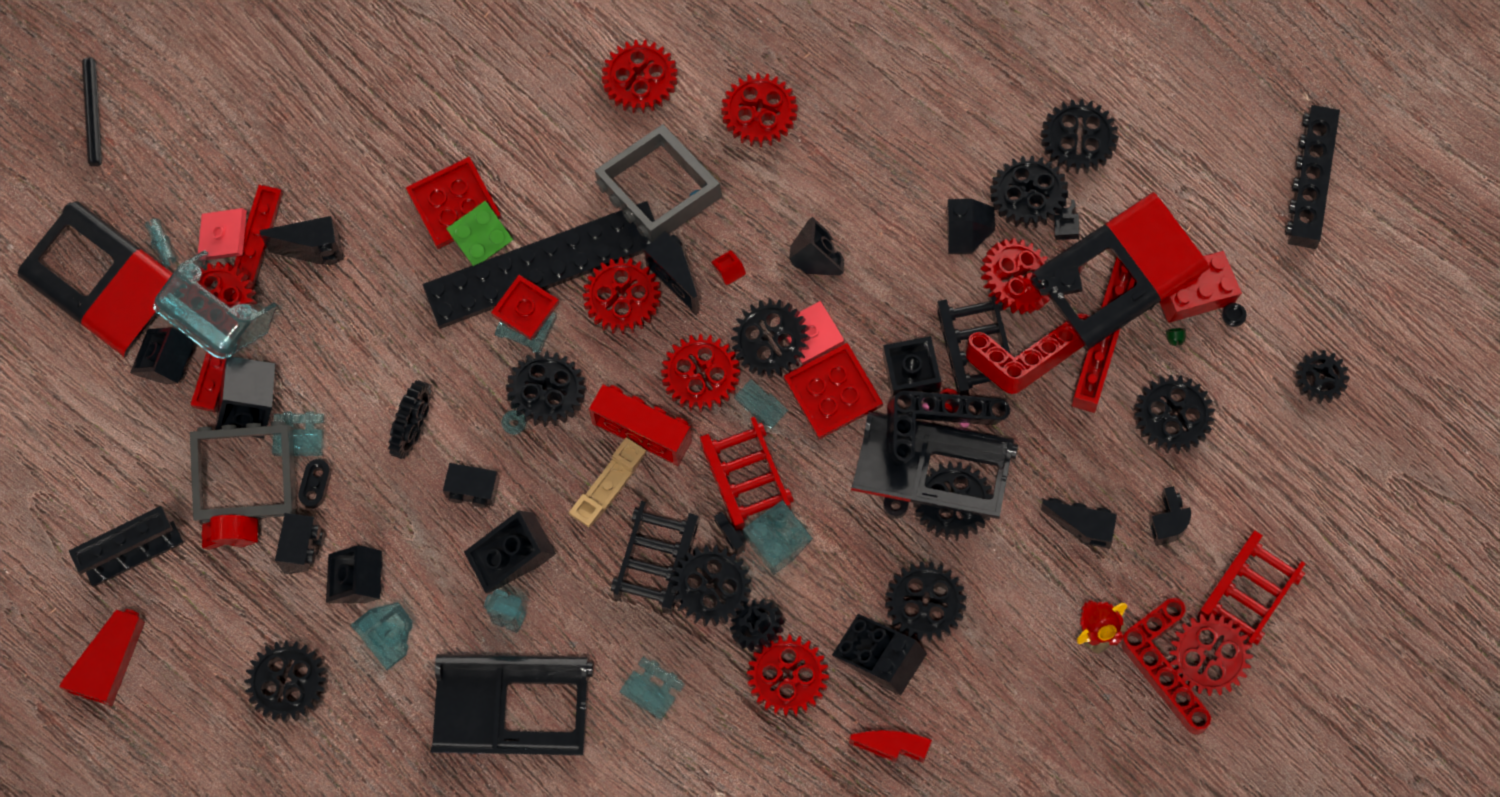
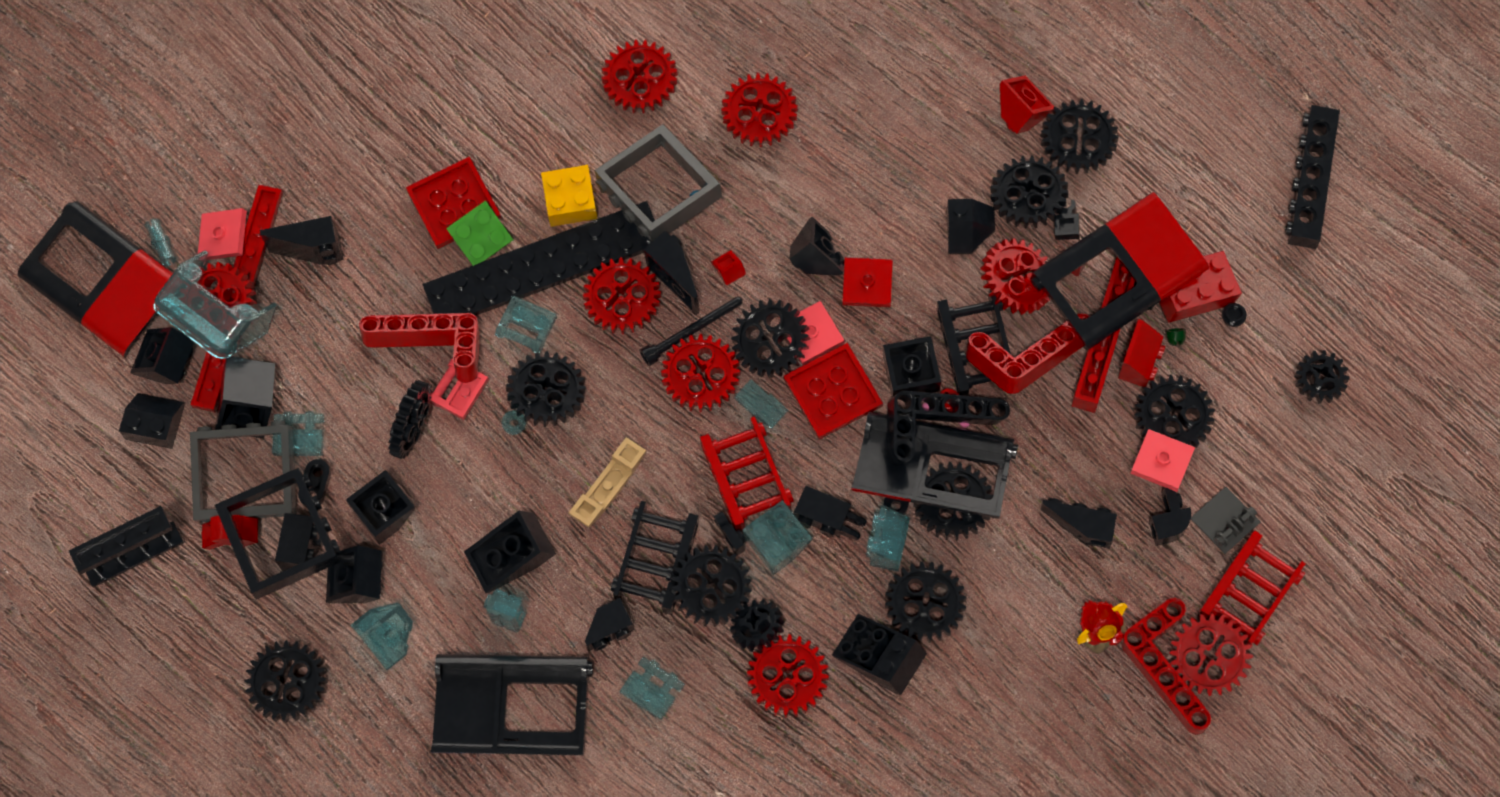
red slope [59,609,145,707] -> none
black axle [82,58,102,167] -> none
black brick [443,463,500,508] -> none
red plate [491,275,559,341] -> none
red brick [589,384,692,467] -> none
red slope [849,730,932,763] -> none
black plate [1037,266,1083,296] -> none
none -> black slope [119,393,185,449]
none -> black window [215,468,341,600]
none -> black slope [346,470,415,545]
none -> red beam [359,313,480,383]
none -> coral plate [429,358,489,420]
none -> yellow brick [541,165,598,227]
none -> black slope [585,598,634,651]
none -> black piece [639,296,743,366]
none -> black hinge [794,486,867,541]
none -> red plate [842,257,893,308]
none -> clear light blue slope [866,505,910,572]
none -> red slope [1000,75,1054,134]
none -> red slope [1118,319,1166,387]
none -> coral plate [1130,429,1195,492]
none -> dark grey hinge [1191,487,1261,554]

